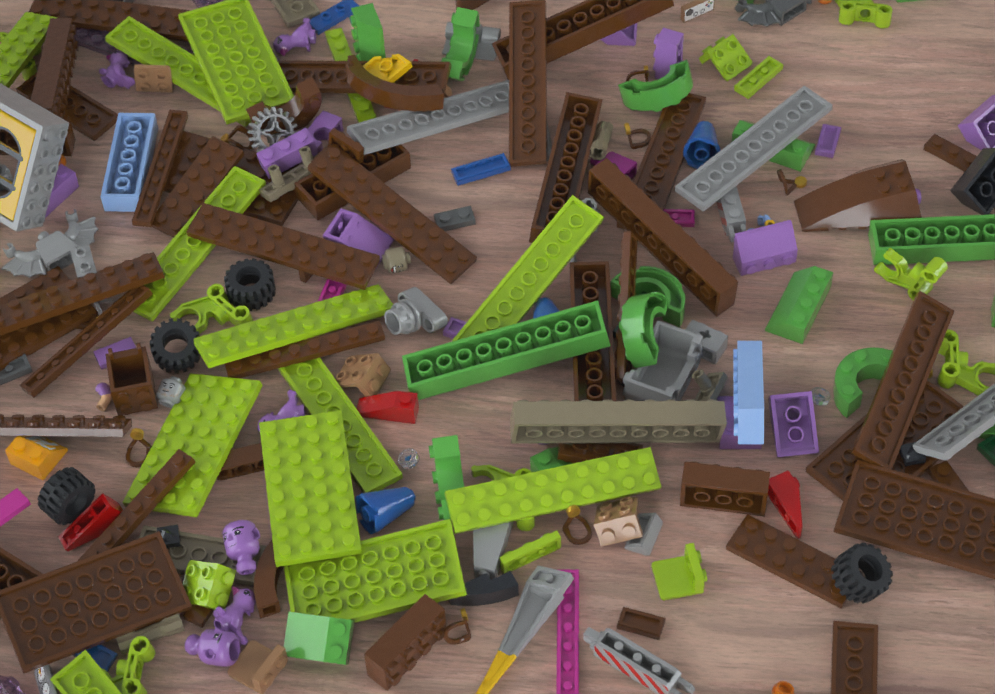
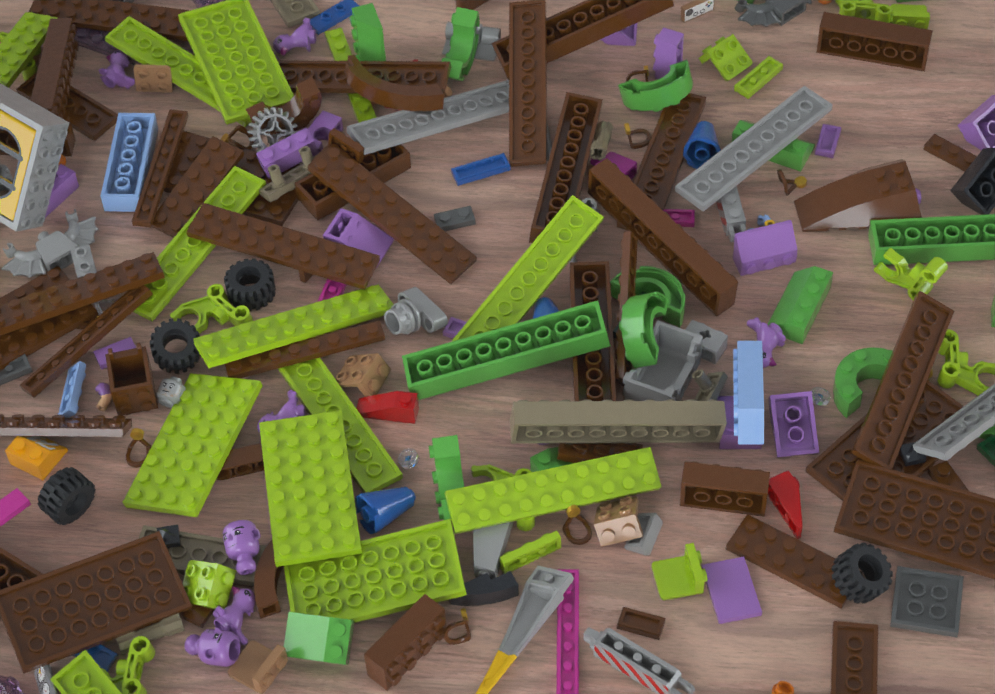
red slope [58,493,123,552] -> none
reddish brown plate [78,449,196,561] -> none
yellow plate [363,54,413,83] -> none
dark tan head [382,247,411,274] -> none
none -> light blue plate [58,361,86,418]
none -> medium lavender tile [702,557,762,624]
none -> medium lavender animal [747,317,786,368]
none -> reddish brown brick [816,12,933,72]
none -> dark grey plate [890,566,964,638]
none -> lime bracket [891,4,930,30]

